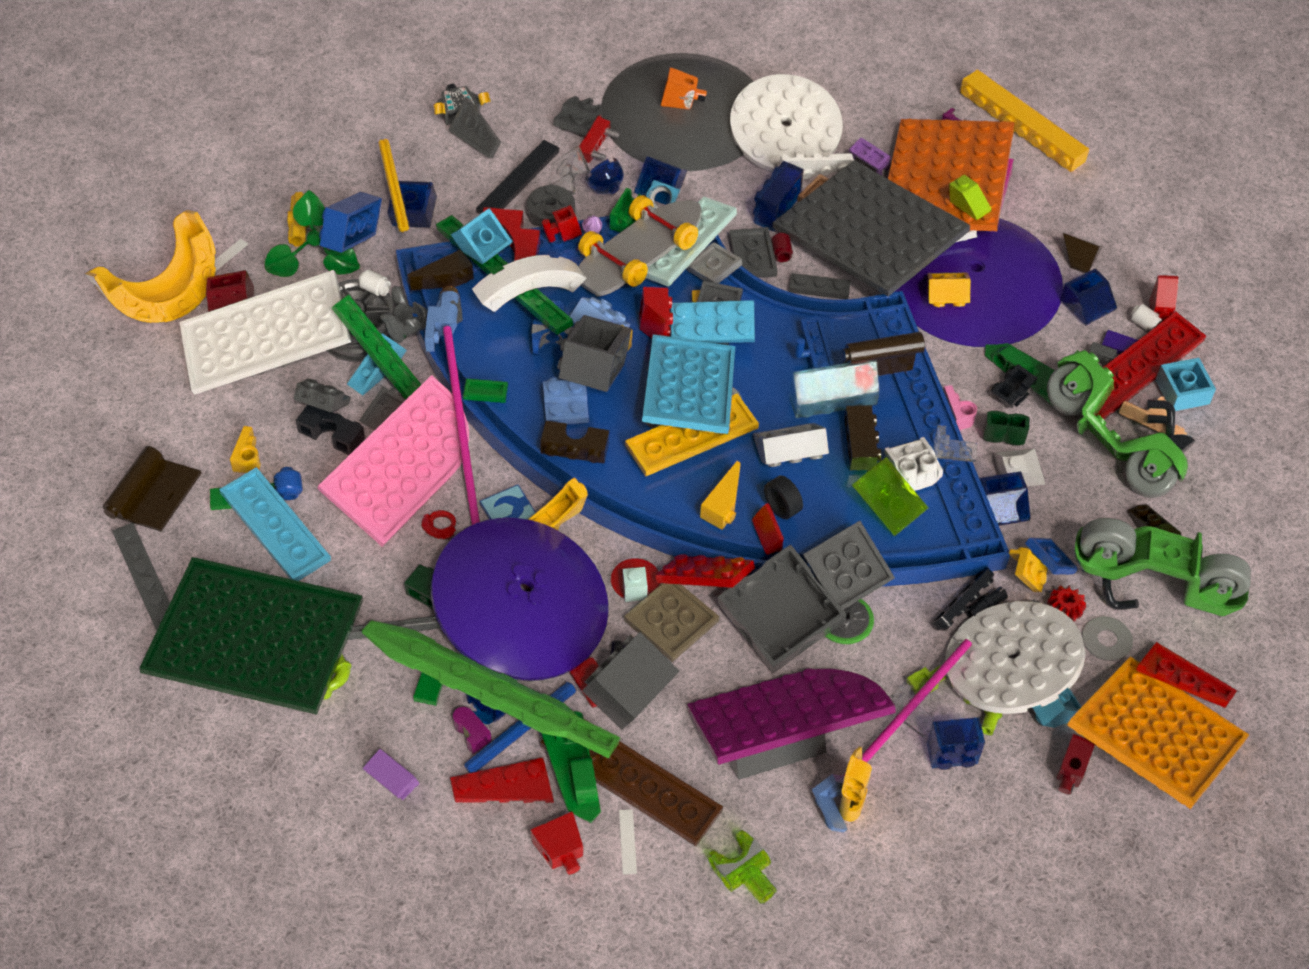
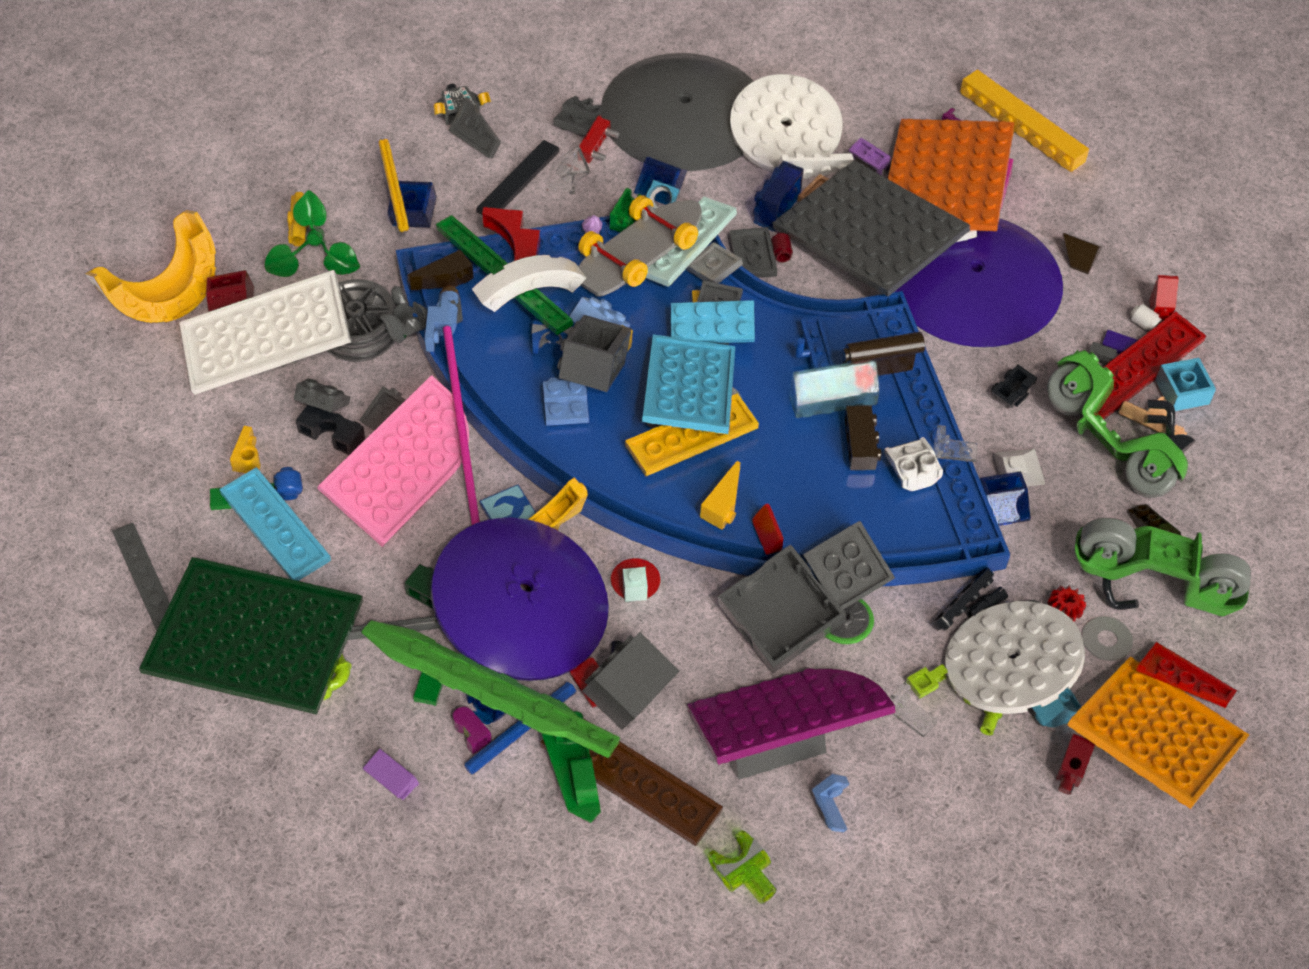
dark brown door [103,446,202,532] -> none
white sticker [215,239,248,272] -> none
blue brick [319,191,382,253] -> none
green plate [331,294,422,399] -> none
medium azure slope [347,333,407,395] -> none
white brick [359,269,391,296] -> none
red piece [421,510,456,540] -> none
red wing [450,758,554,803] -> none
medium azure slope [451,208,513,264] -> none
green tile [463,378,508,403] -> none
dark grey plate [527,185,575,226] -> none
red torso [530,812,583,875] -> none
dark brown arch [540,420,609,464] -> none
red brick [542,205,582,242] -> none
clear blue cylinder [585,158,624,195] -> none
white sticker [619,809,637,875] -> none
dark tan plate [624,583,720,662] -> none
red slope [639,287,673,339] -> none
red plate [655,554,755,588] -> none
orange torso [661,67,707,109] -> none
slope [753,423,829,467] -> none
black tyre [764,475,803,520] -> none
dark grey plate [789,273,851,299] -> none
yellow panel [839,746,872,822] -> none
dark pink piece [843,639,972,776] -> none
clear neon green slope [851,457,929,536] -> none
clear blue brick [926,717,985,770] -> none
yellow slope [927,273,971,307] -> none
bright pink plate [943,385,977,430] -> none
lime slope [949,175,991,220] -> none
dark green brick [983,411,1030,445] -> none
green panel [984,343,1055,406] -> none
yellow bracket [1009,547,1047,592] -> none
blue tile [1025,538,1078,575] -> none
clear blue slope [1060,268,1117,325] -> none

